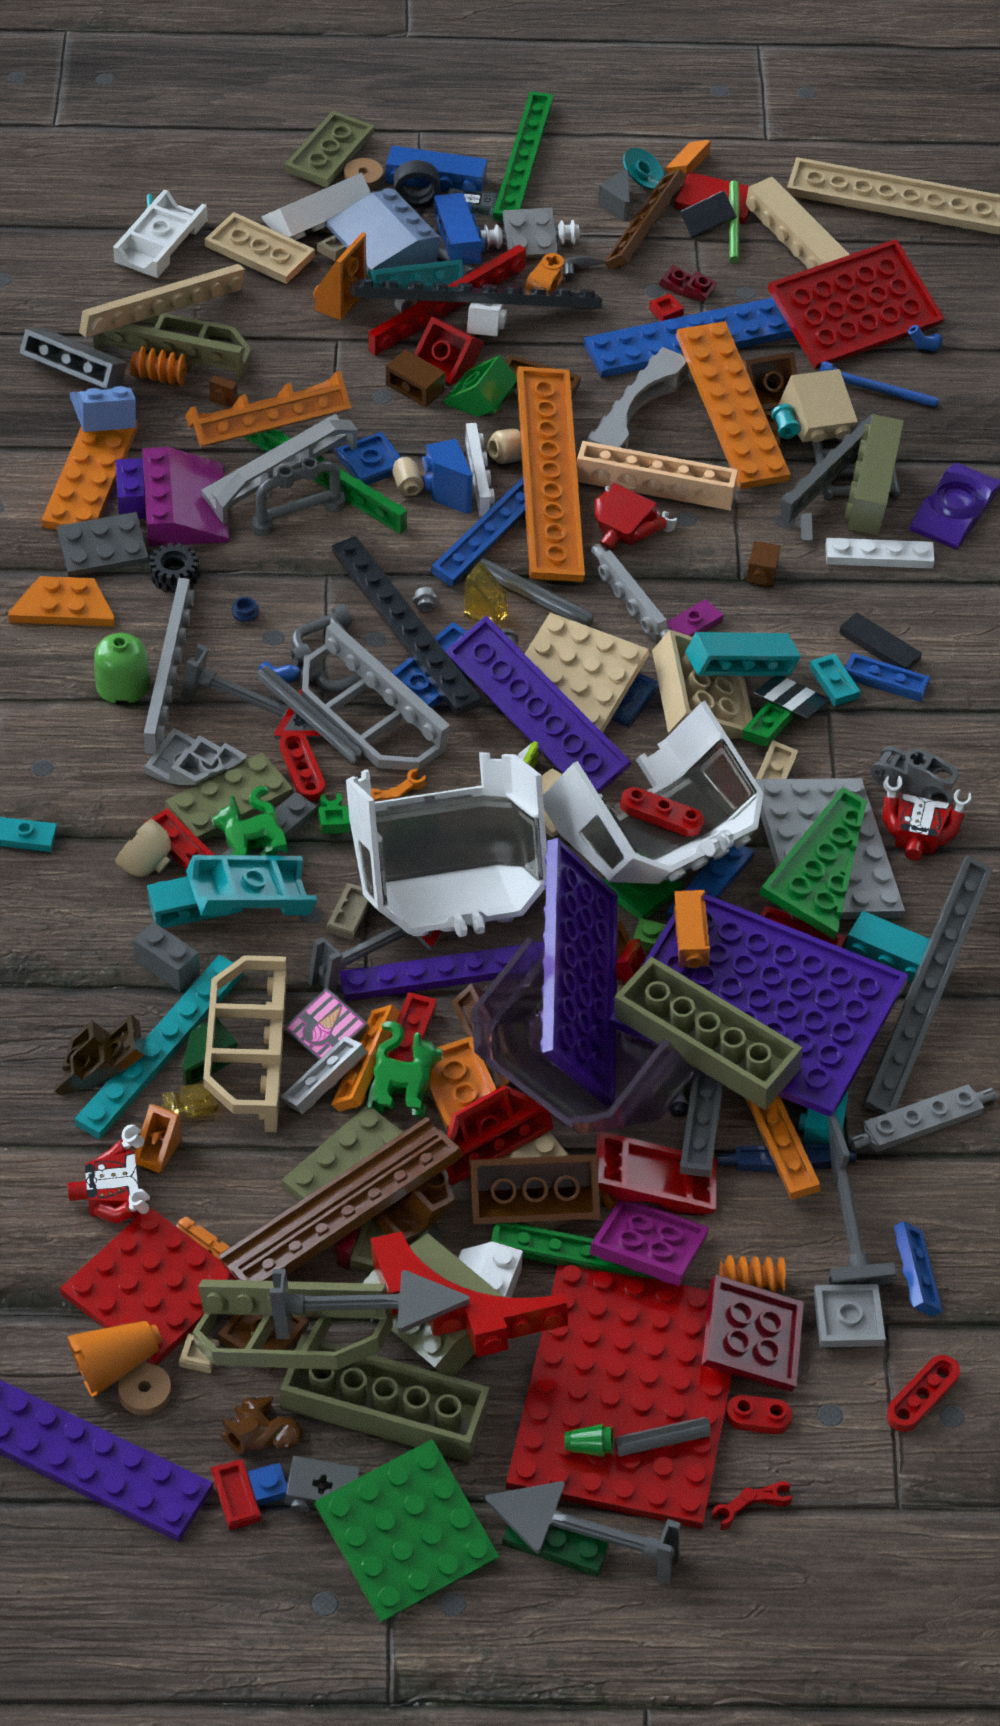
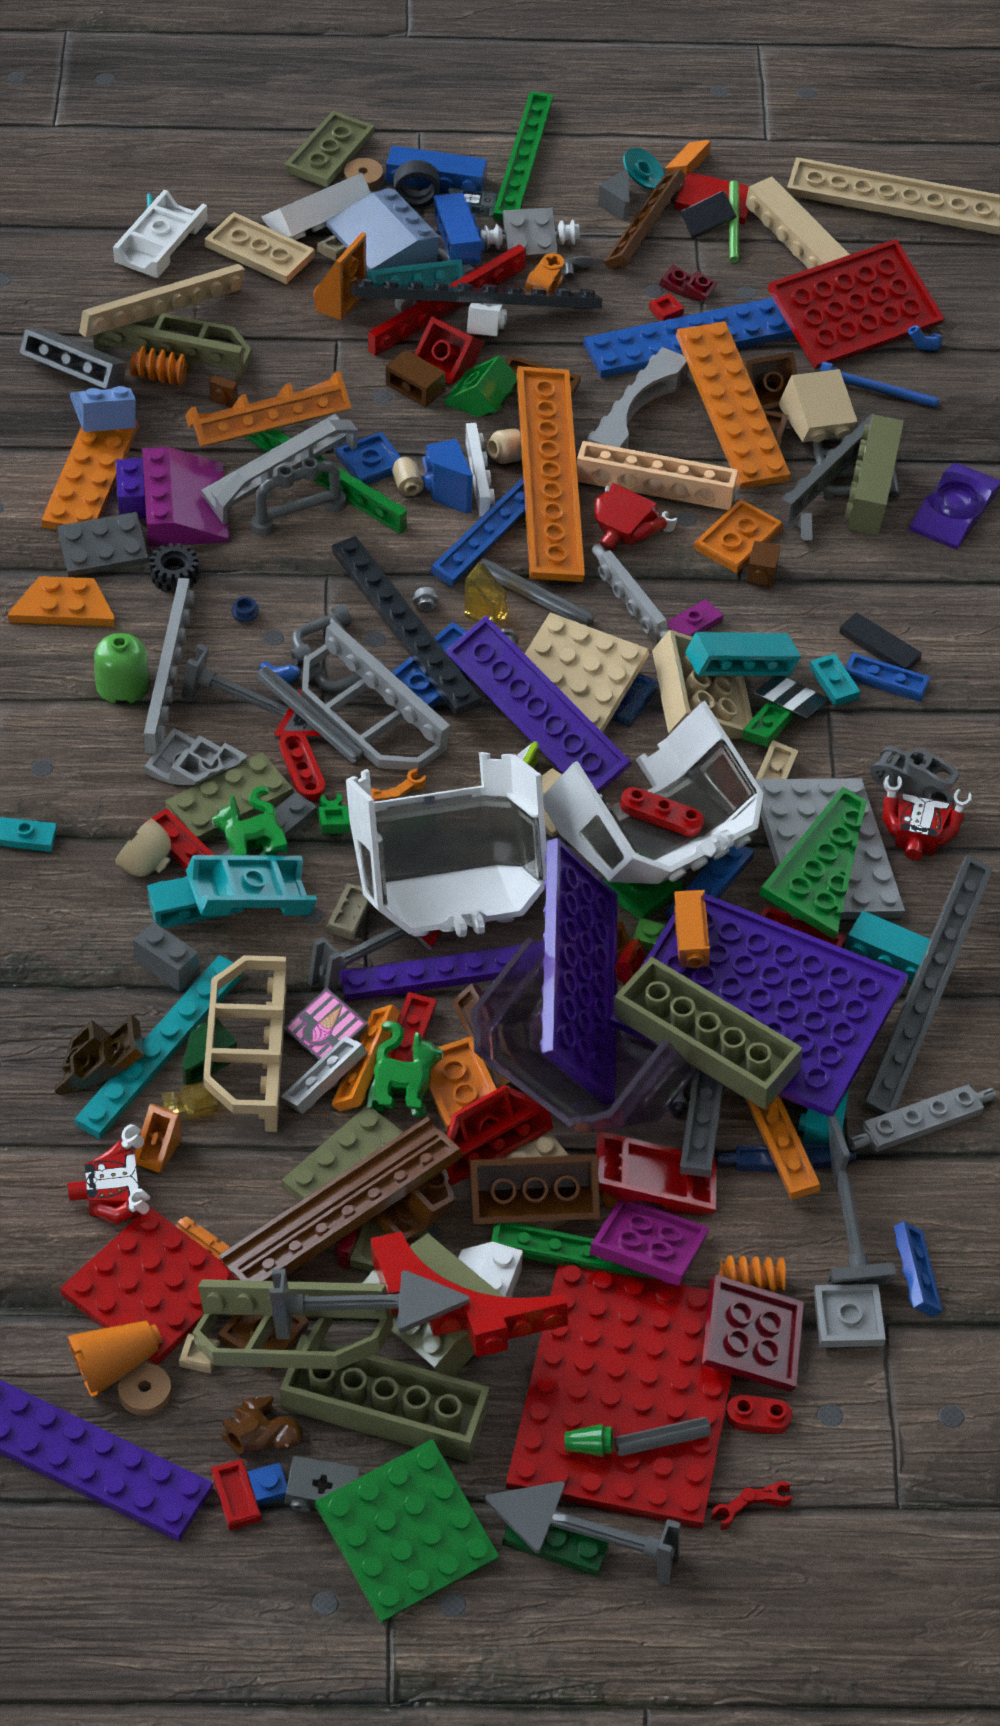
teal bush [771,404,801,439] -> none
white plate [825,538,934,569] -> none
red plate [886,1355,960,1432] -> none
none -> orange tile [693,499,784,574]

